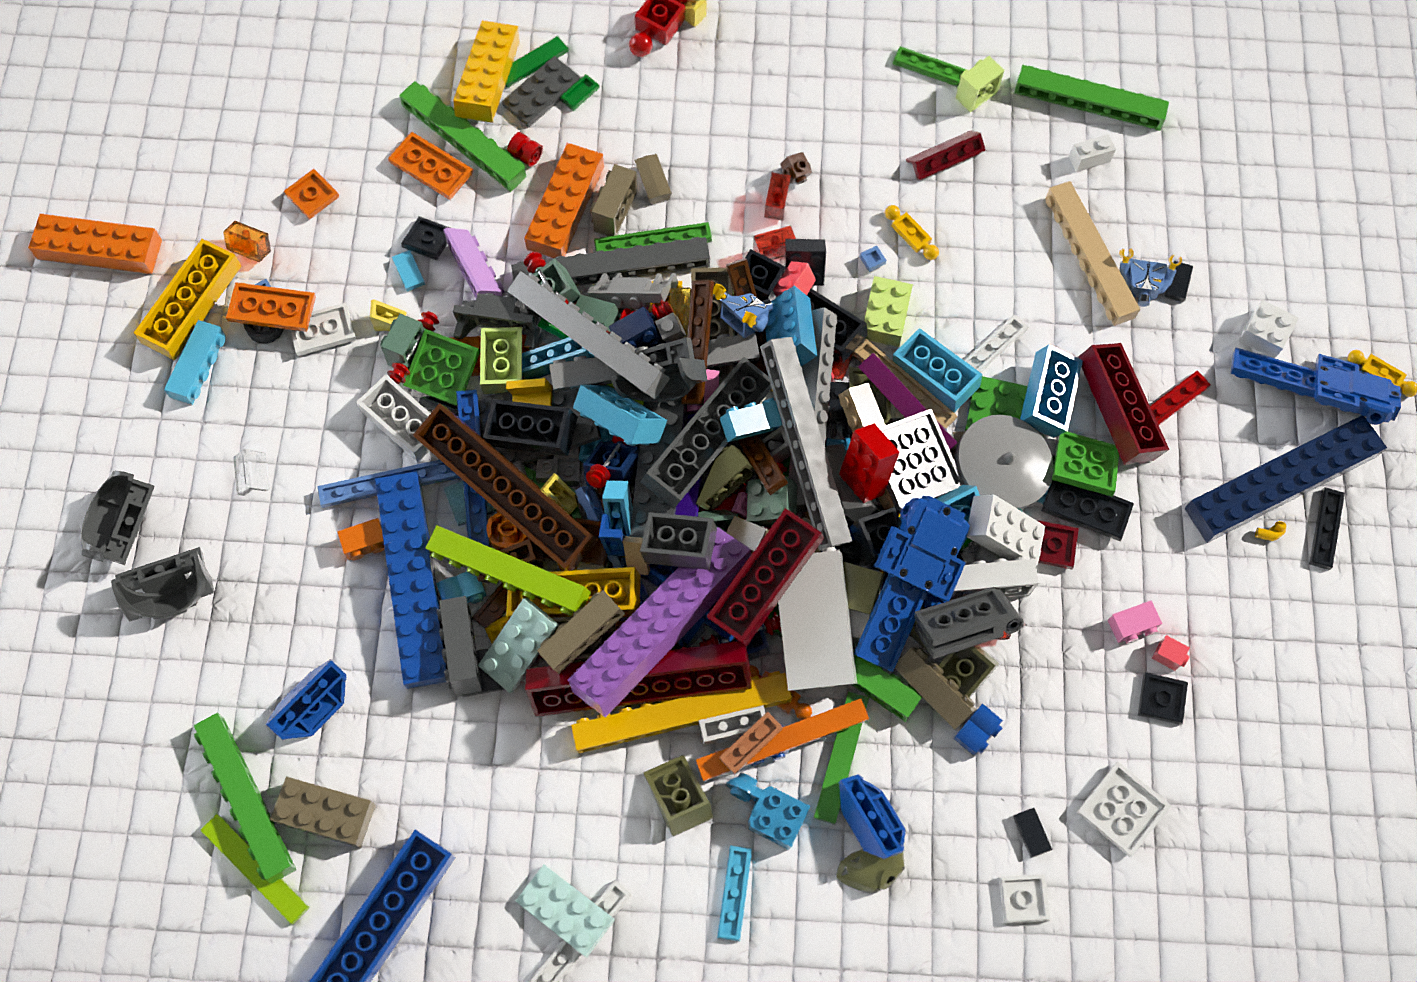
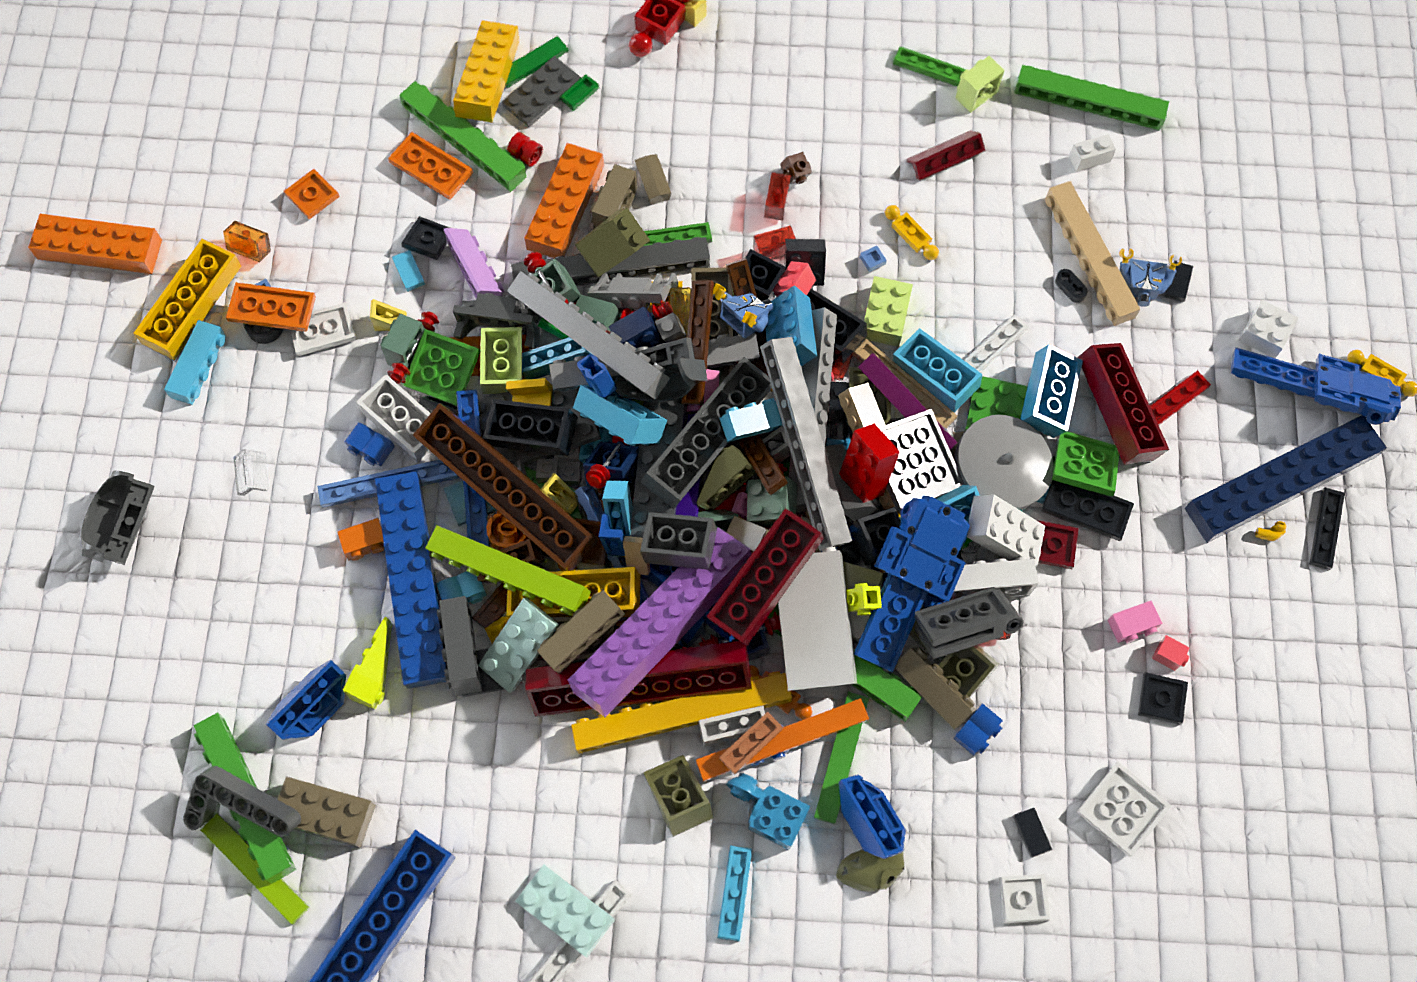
dark grey piece [111,547,214,622] -> none
none -> dark grey beam [183,766,301,837]
none -> neon yellow wedge [343,617,392,709]
none -> blue brick [344,422,395,466]
none -> olive slope [575,208,650,277]
none -> blue brick [577,354,617,398]
none -> neon yellow brick [846,583,882,616]
none -> black beam [1055,269,1088,303]

